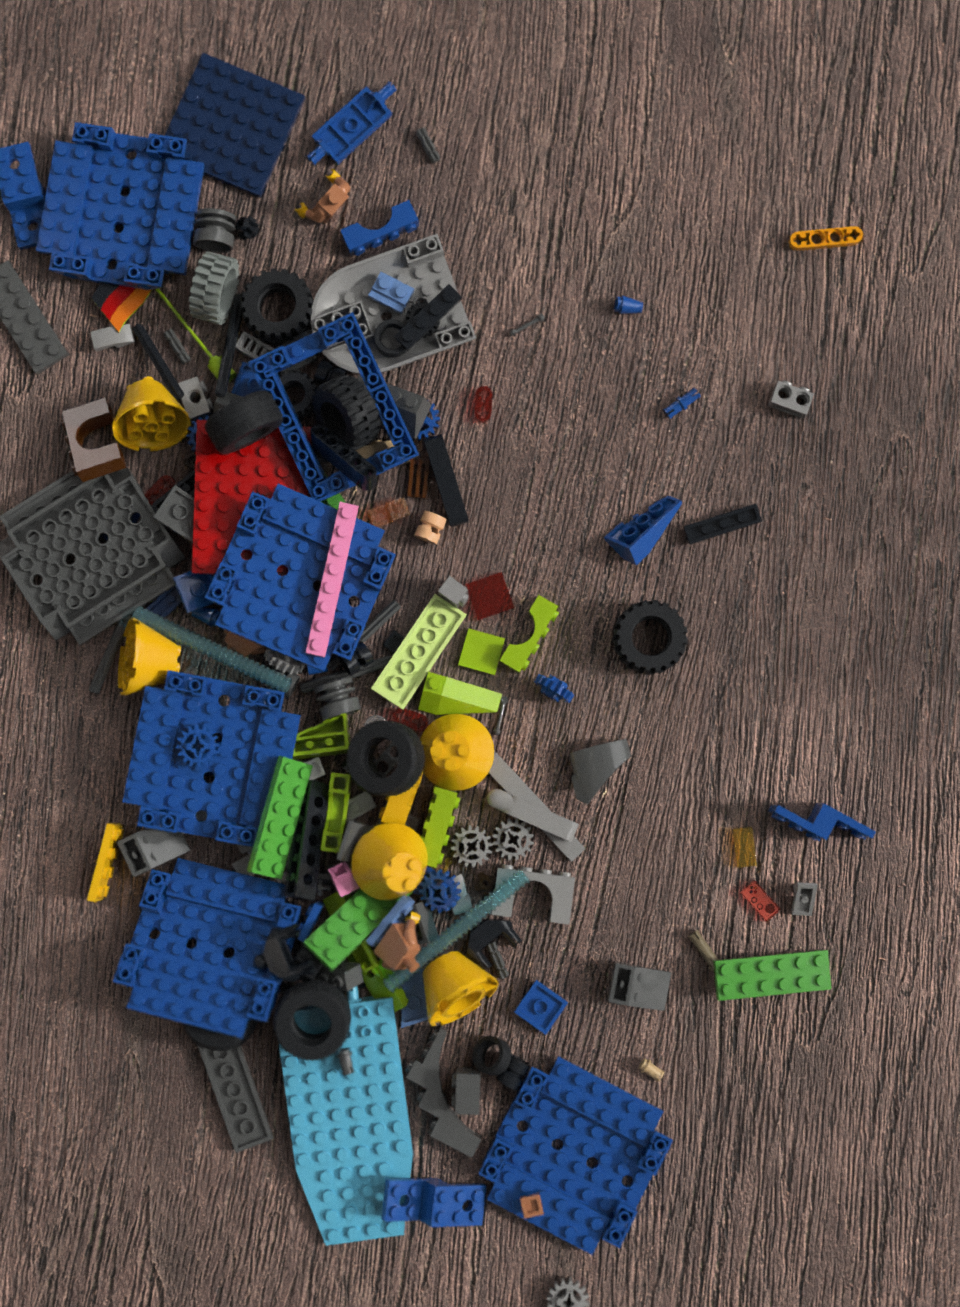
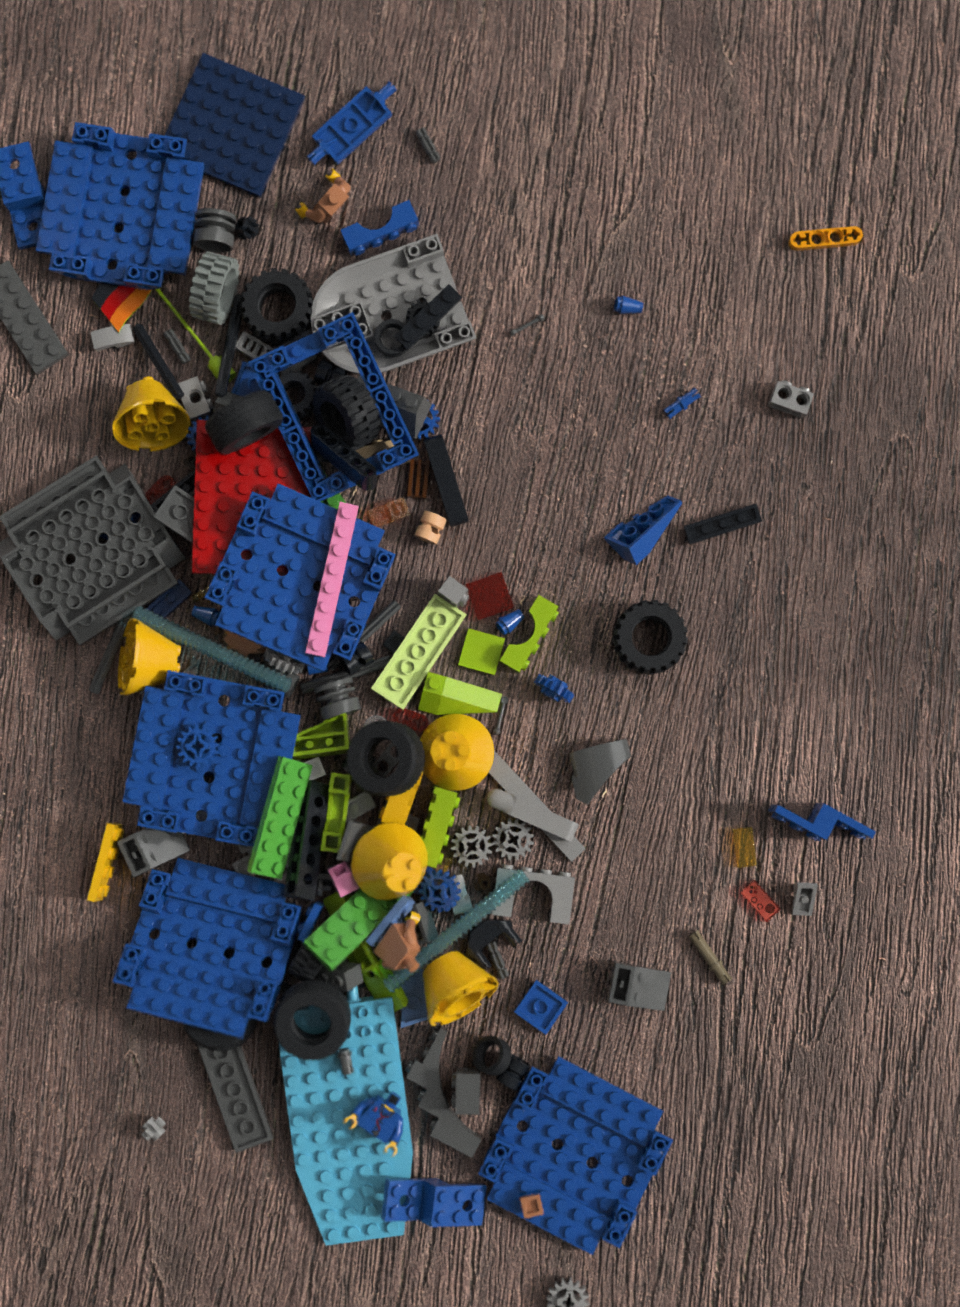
arch [61,397,127,482] -> none
blue plate [173,571,215,614] -> none
black connector [253,923,315,982] -> none
medium blue plate [368,272,415,315] -> none
clear red beam [475,386,493,423] -> none
tan pin [638,1058,664,1082] -> none
bright green plate [713,950,832,1001] -> none
none -> light grey gear [141,1116,166,1141]
none -> blue torso [343,1091,403,1157]
none -> blue cone [495,609,525,635]

